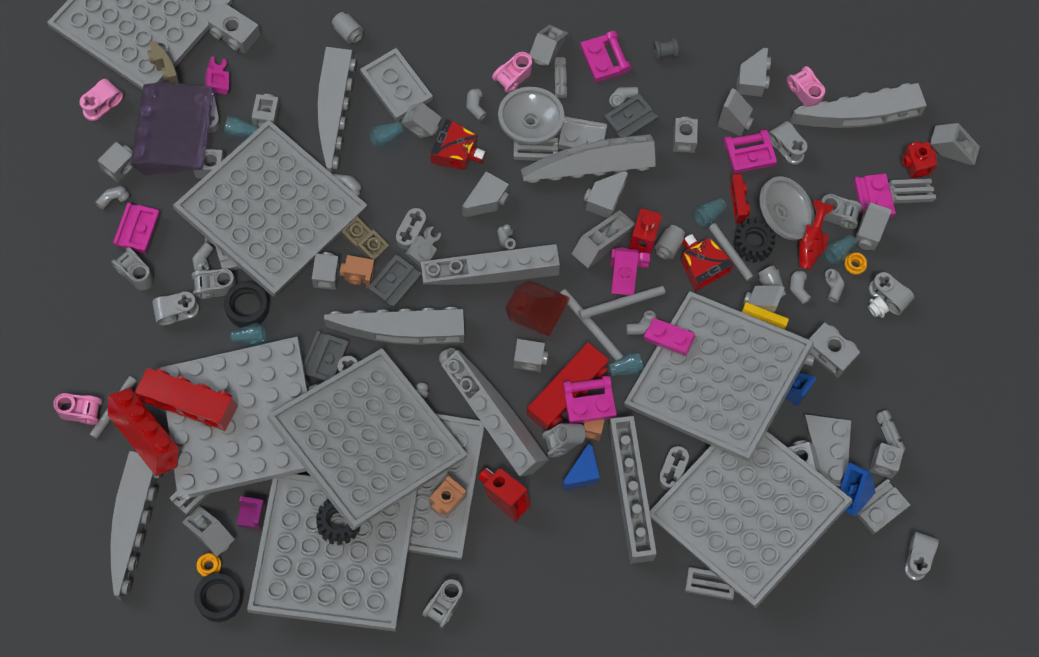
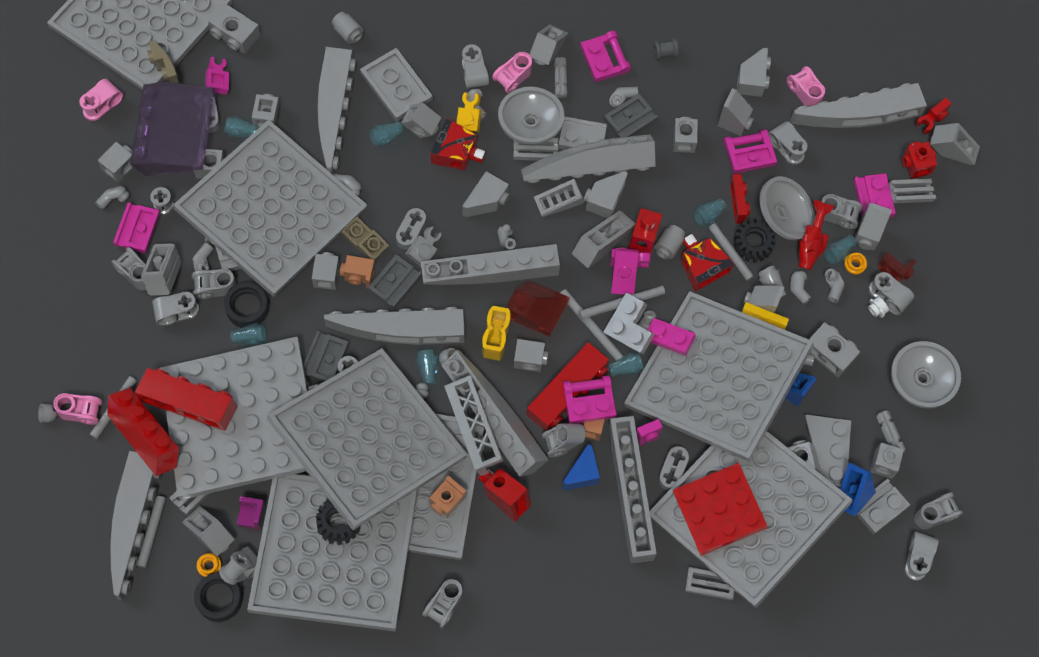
none -> light grey hinge [38,404,57,423]
none -> light grey bar [137,496,166,568]
none -> light grey brick [141,243,182,296]
none -> light grey bush [150,187,174,215]
none -> light grey piece [219,546,258,585]
none -> clear light blue cone [415,349,438,384]
none -> light grey fence [444,375,503,476]
none -> yellow plate [457,92,482,132]
none -> light grey piece [462,44,489,89]
none -> yellow brick [482,306,510,361]
none -> light grey slope [534,179,585,217]
none -> light grey plate [603,293,654,355]
none -> dark pink plate [636,419,663,446]
none -> red plate [672,463,768,556]
none -> clear red bracket [877,253,917,282]
none -> light grey dish [891,341,961,408]
none -> light grey piece [914,492,964,530]
none -> red plate [916,98,952,135]

